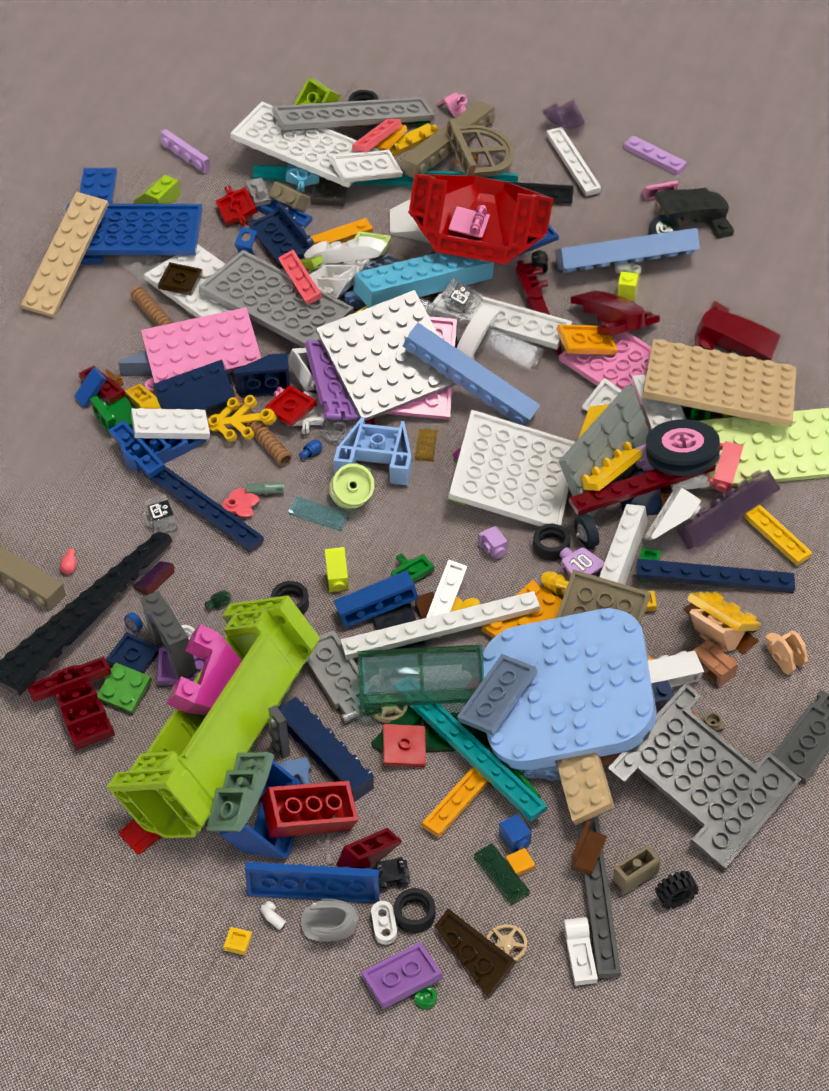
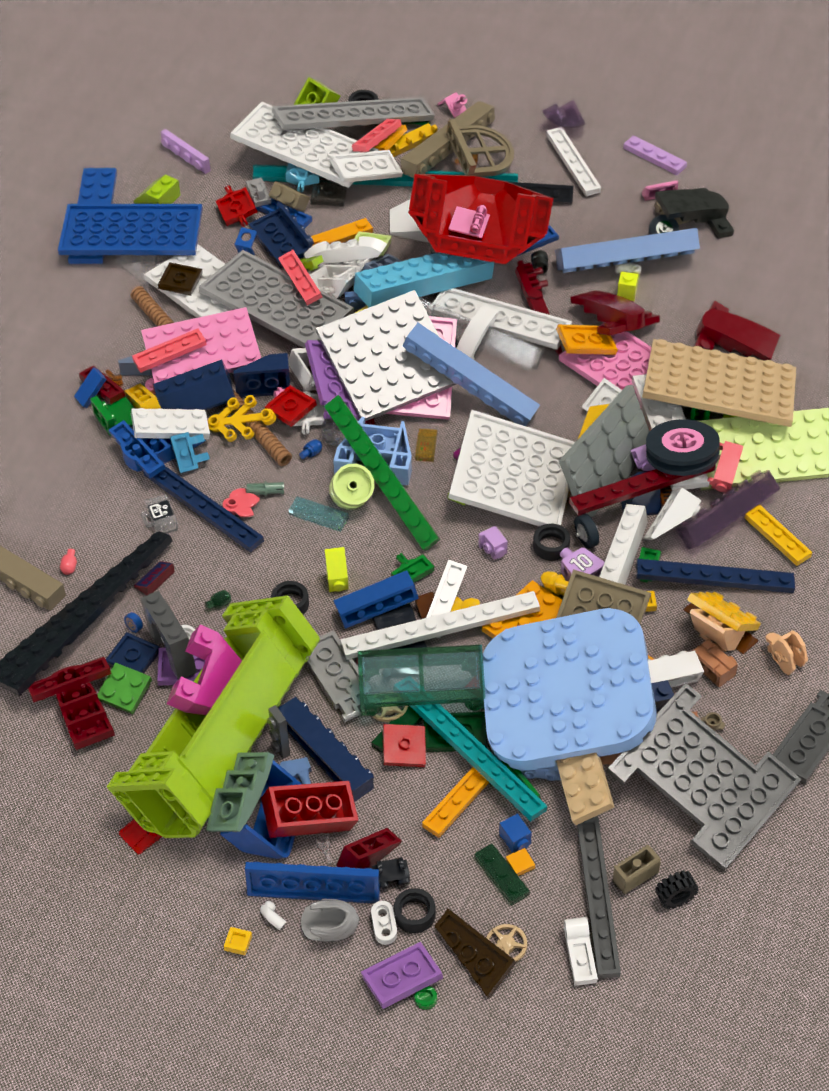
tan plate [21,192,109,318] -> none
clear piece [442,278,482,315] -> none
sand blue plate [457,654,538,736] -> none
reddish brown panel [571,820,607,876] -> none
yellow hinge [581,441,643,491] -> none
none -> coral plate [132,328,207,373]
none -> dark azure plate [170,432,210,473]
none -> green plate [324,395,441,551]

